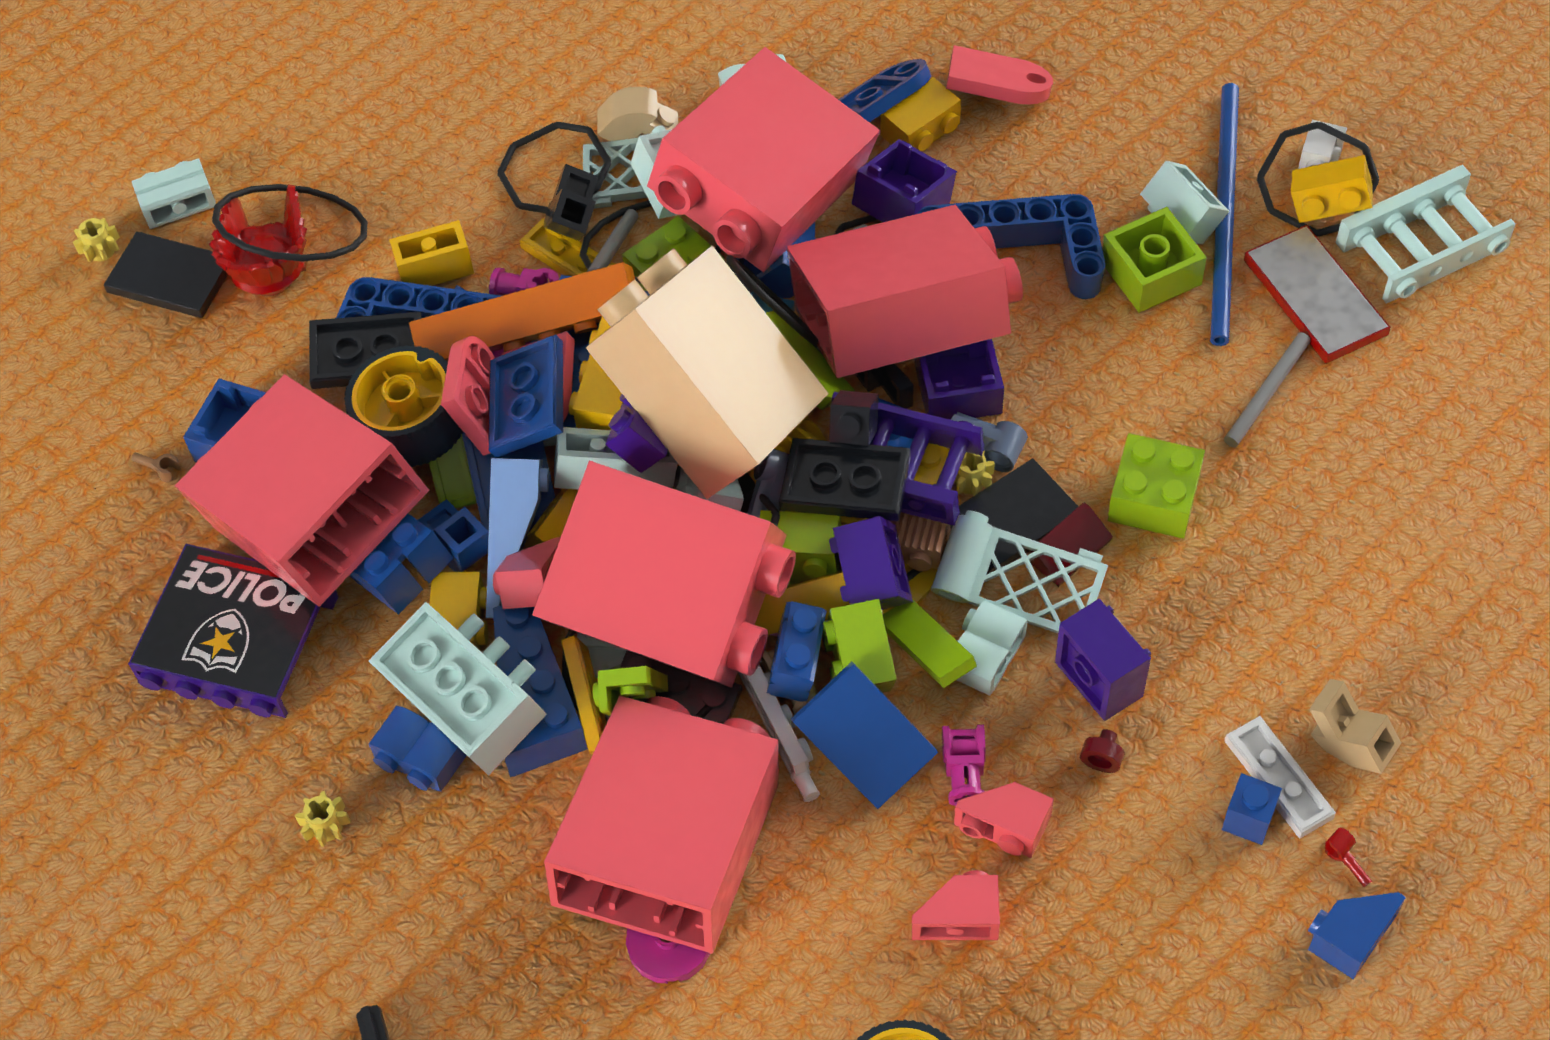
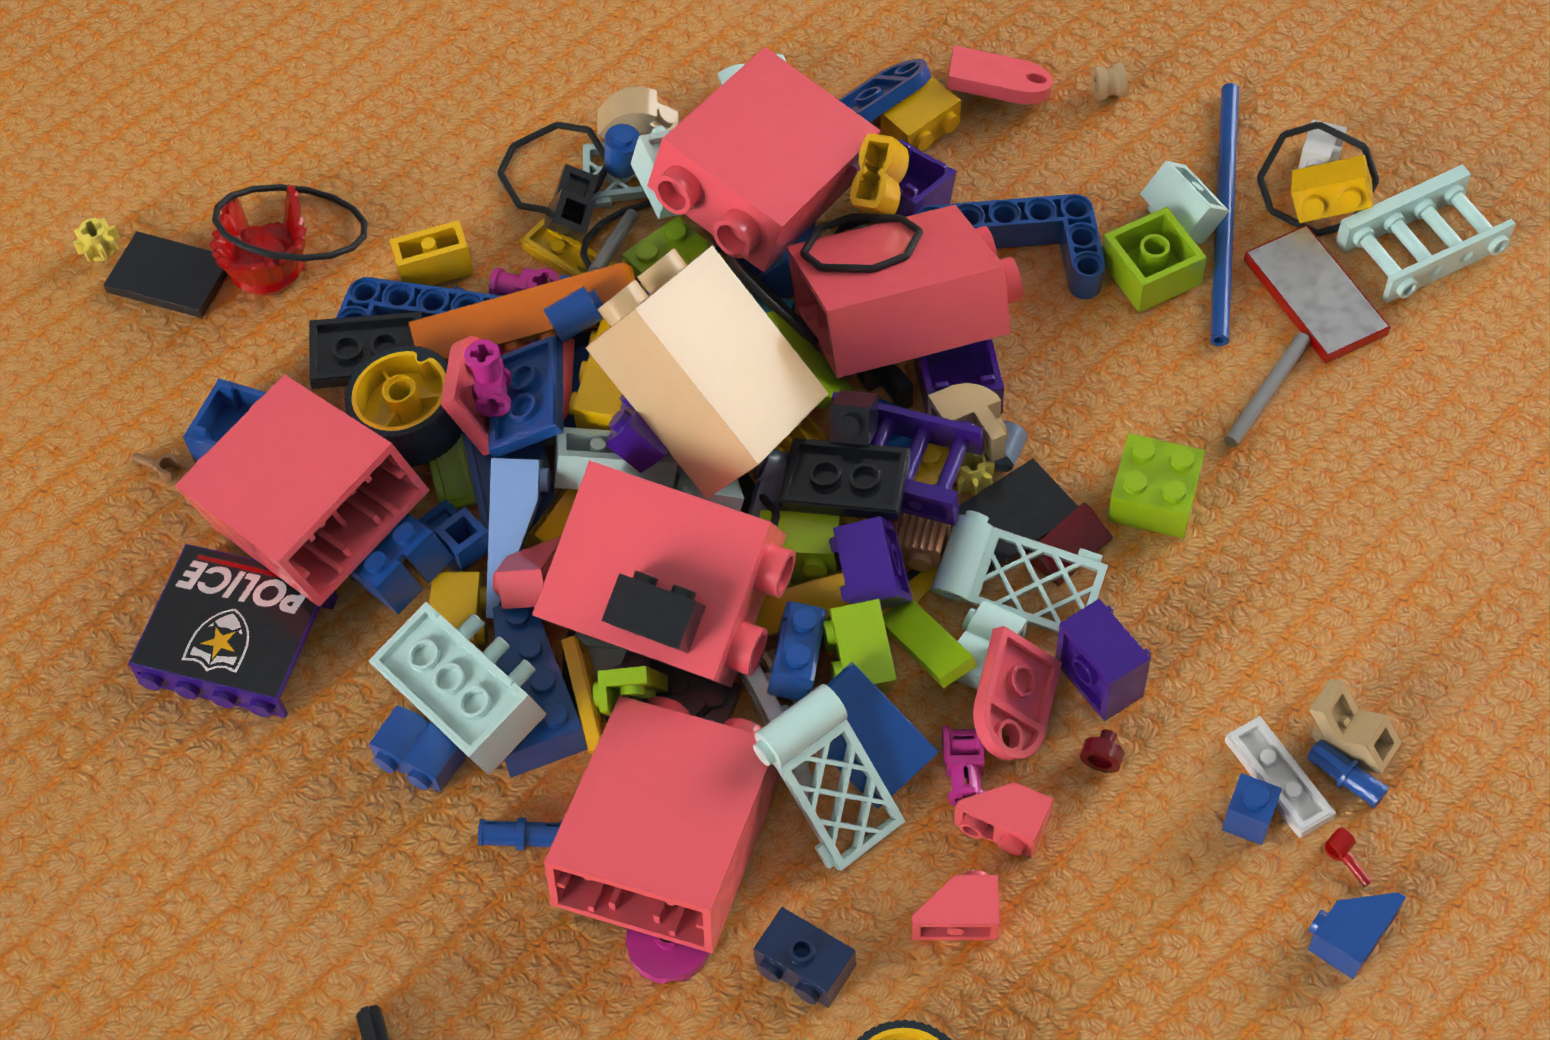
light aqua brick [131,158,216,229] -> none
light yellow gear [295,791,351,847] -> none
none -> dark pink connector [464,339,511,417]
none -> blue pin [478,817,562,851]
none -> blue brick [543,286,603,342]
none -> black brick [601,571,706,653]
none -> blue brick [604,124,640,178]
none -> light aqua piece [753,684,905,871]
none -> dark blue brick [753,907,856,1008]
none -> black piece [800,214,923,272]
none -> yellow brick [850,133,909,214]
none -> tan brick [928,383,1009,462]
none -> coral tile [973,626,1062,761]
none -> tan wheel [1091,62,1128,101]
none -> blue axle [1307,740,1389,809]

